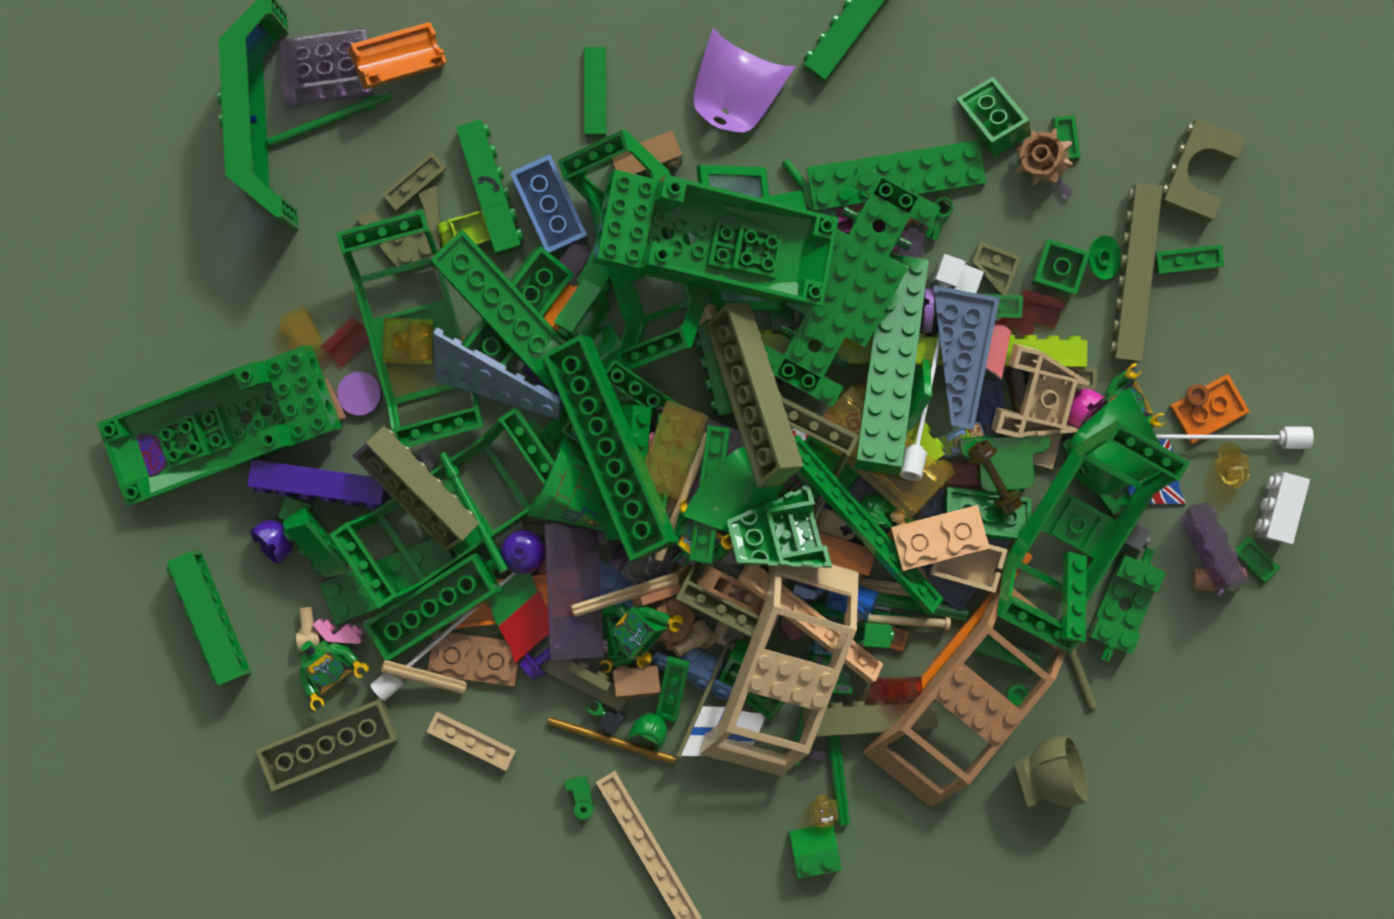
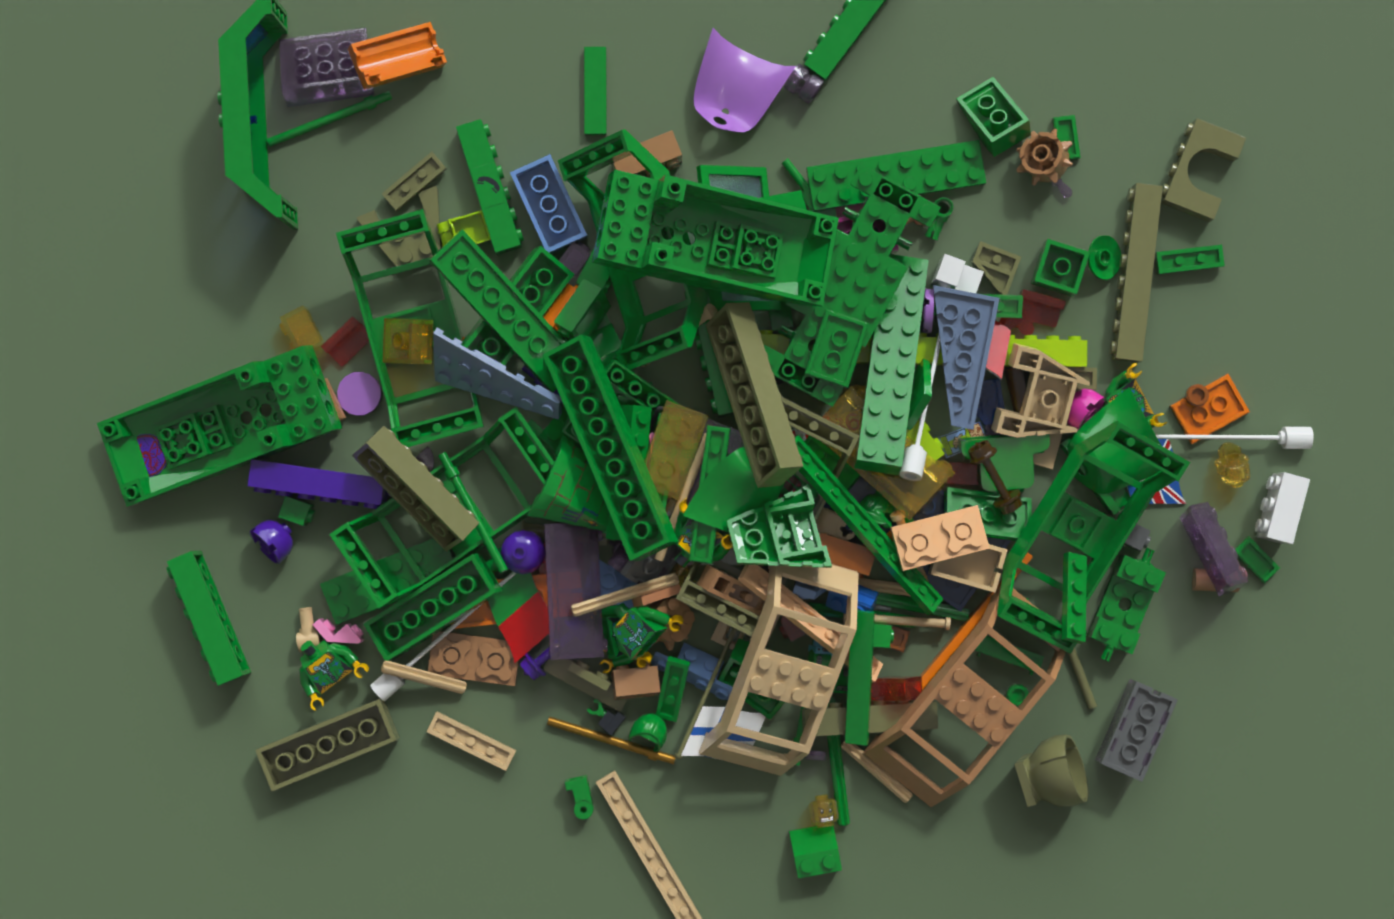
green slope [283,506,350,578] -> none
tan pin [672,620,717,658] -> none
clear purple brick [898,228,925,259] -> none
none -> clear purple wheel [783,64,825,105]
none -> green tile [805,309,869,388]
none -> tan axle [841,740,913,803]
none -> green tile [845,610,875,746]
none -> dark grey piece [1095,679,1178,782]

